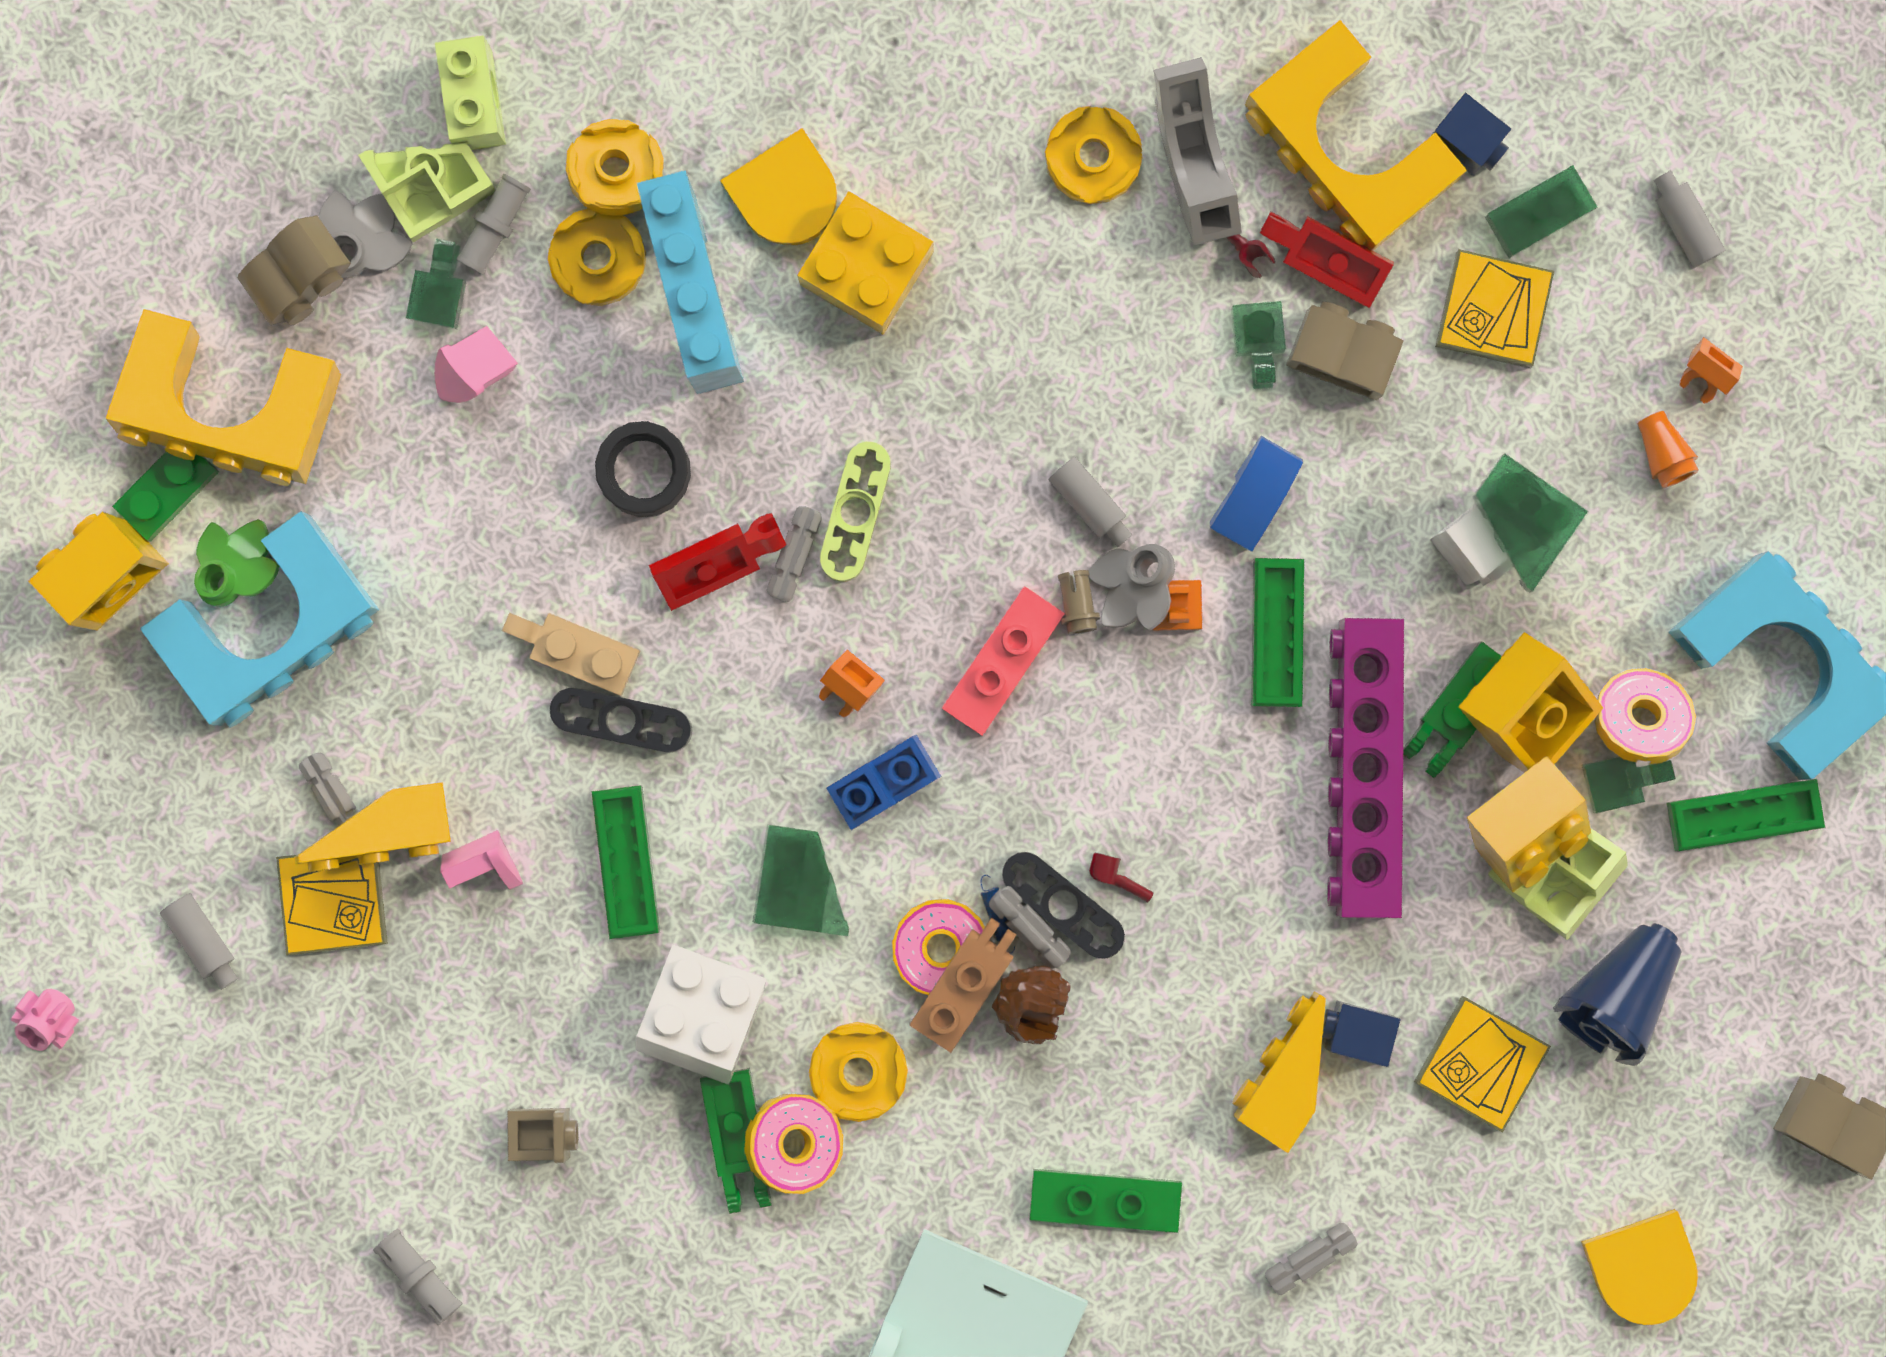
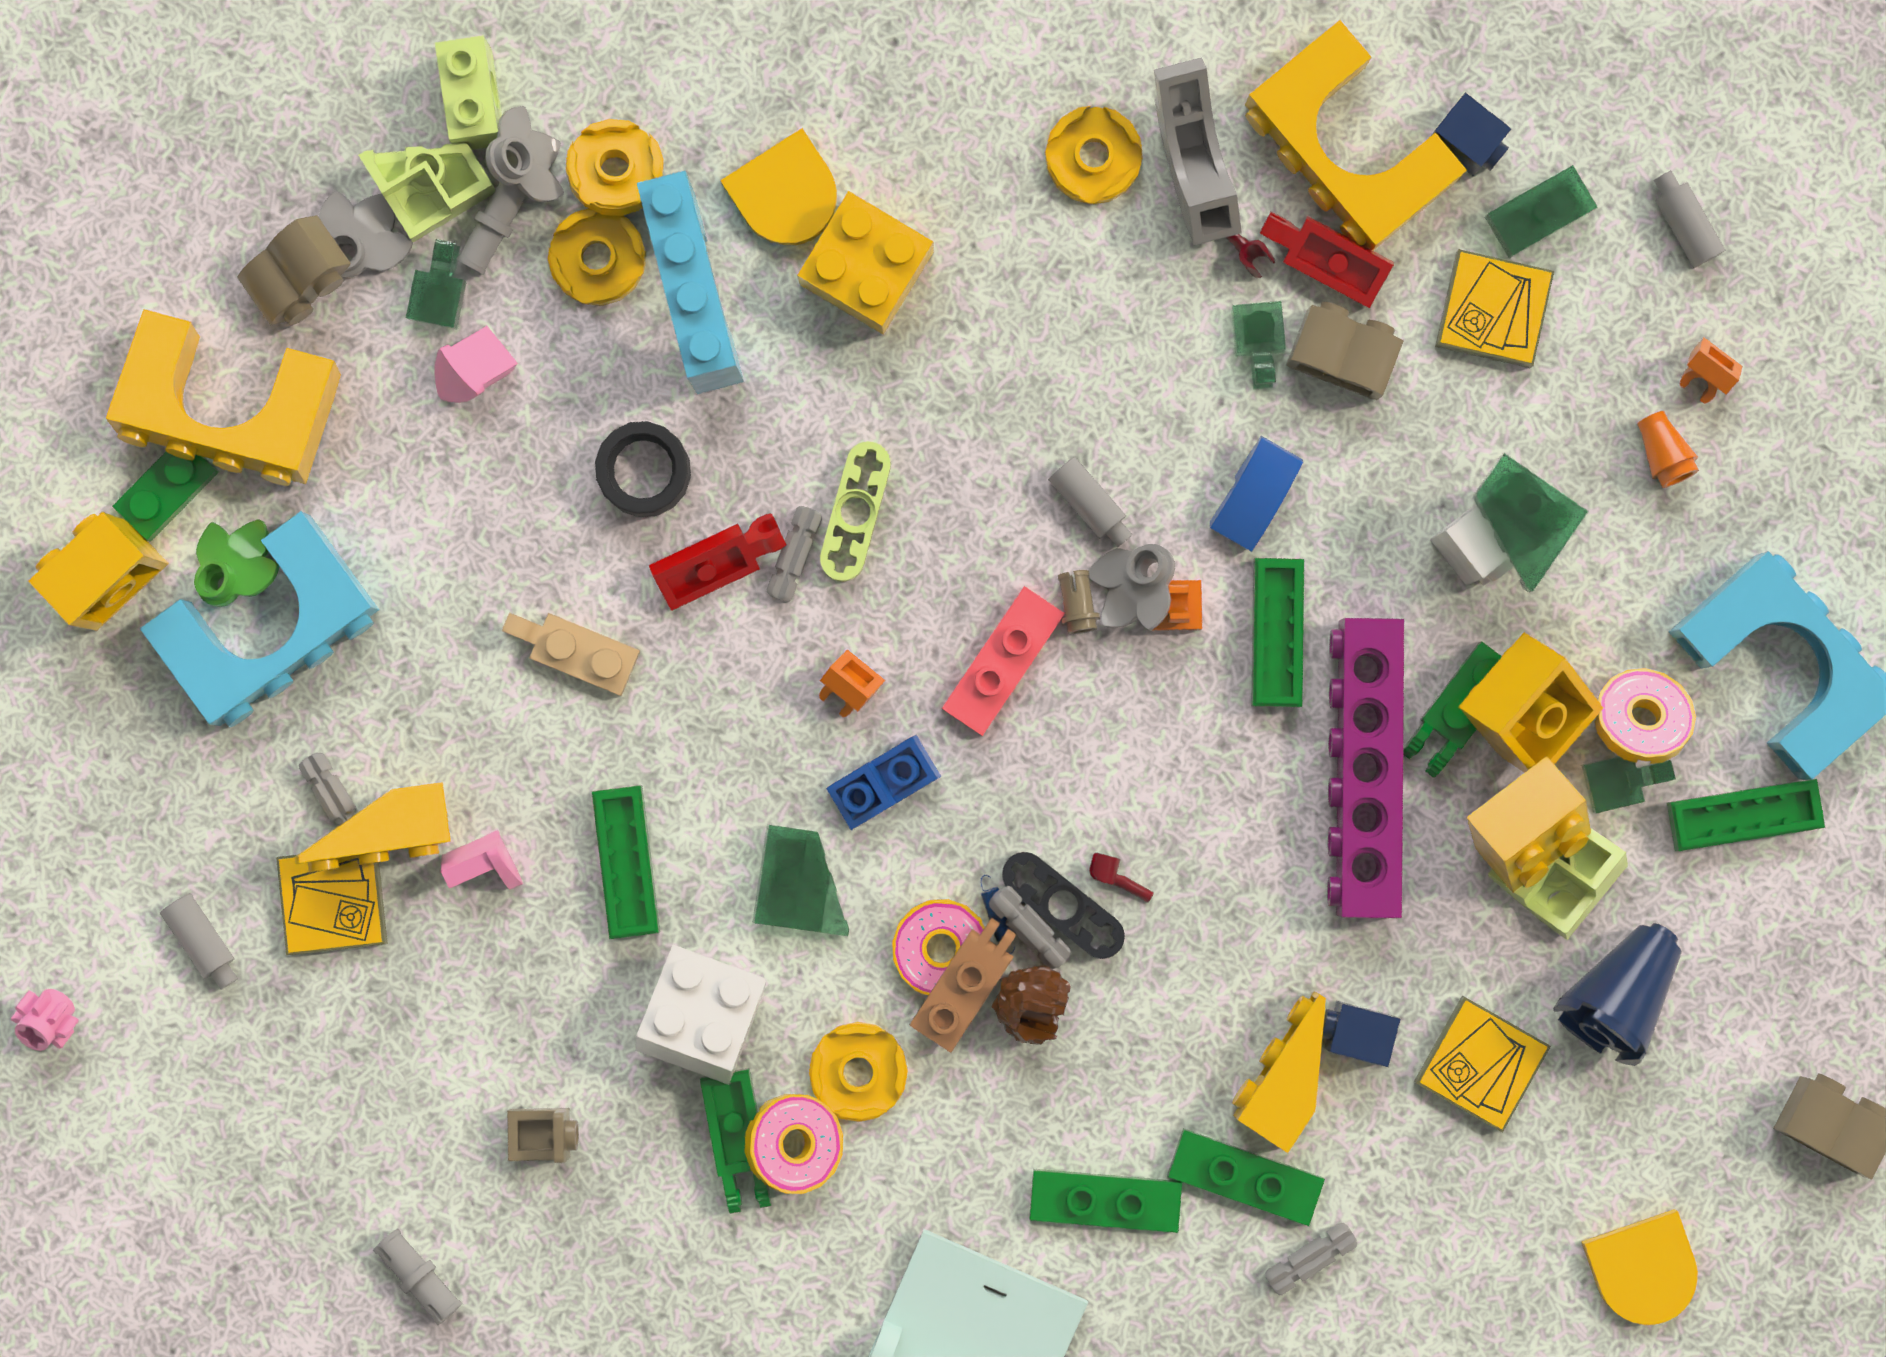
black beam [550,688,692,753] -> none
none -> light grey plate [486,106,564,202]
none -> green plate [1167,1128,1325,1226]

